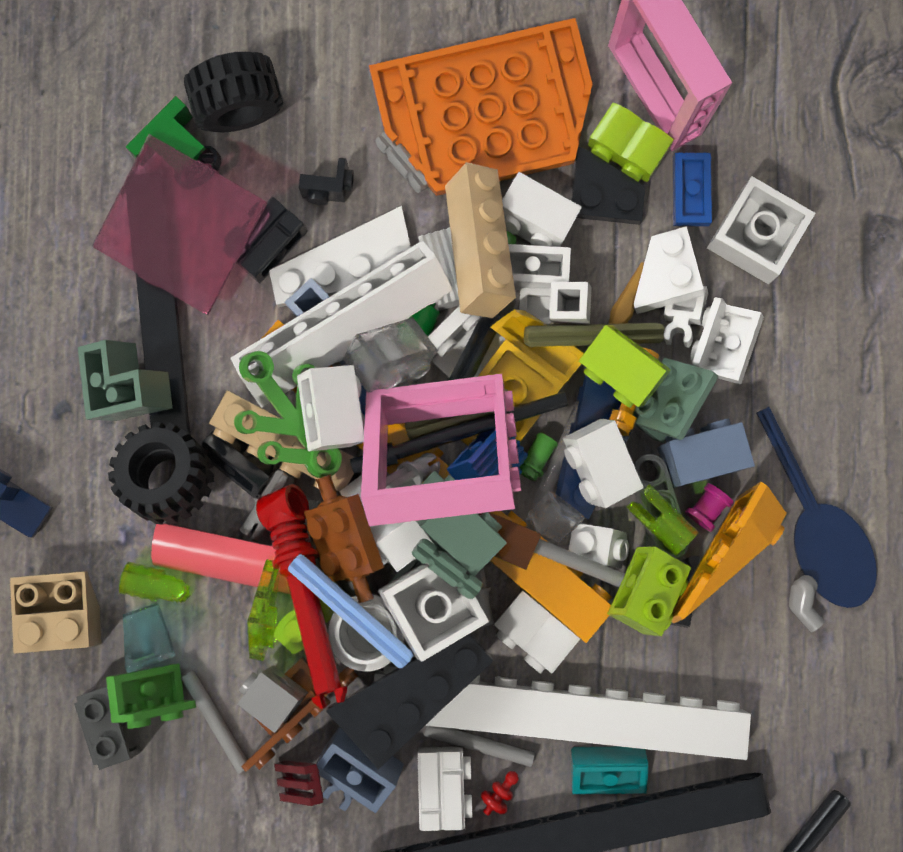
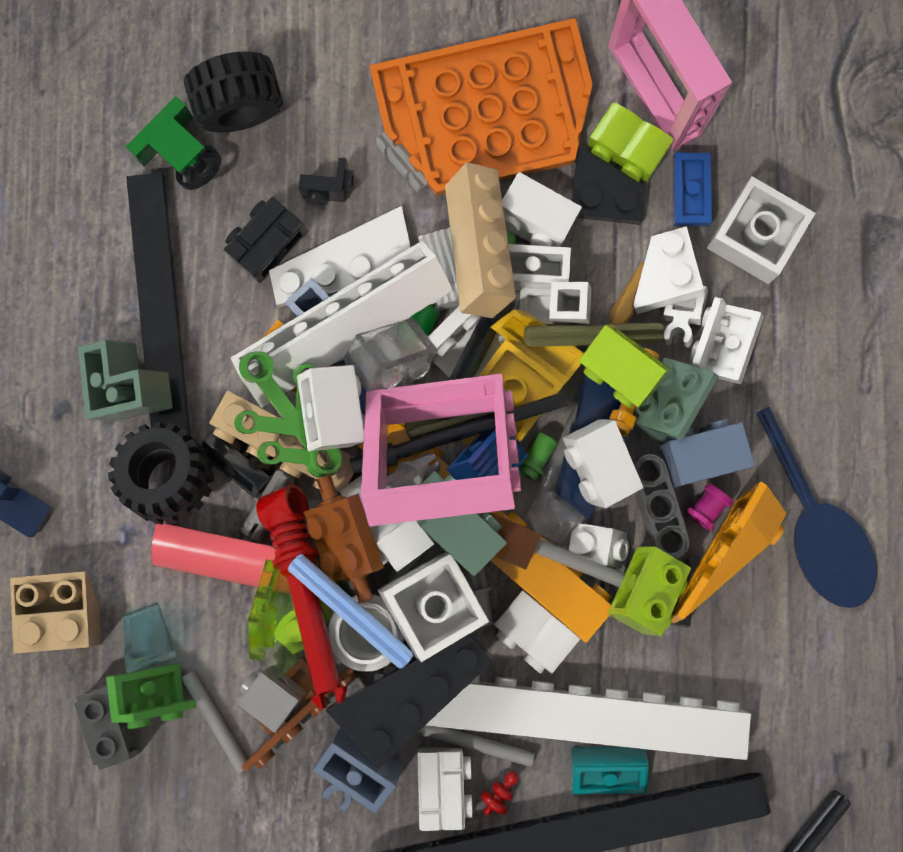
clear pink piece [92,134,268,315] -> none
clear neon green hinge [119,562,191,603] -> none
dark red tile [274,761,324,806] -> none
sand green axle [412,539,483,599] -> none
clear neon green hinge [626,484,699,556] -> none
light grey arm [788,575,825,633] -> none

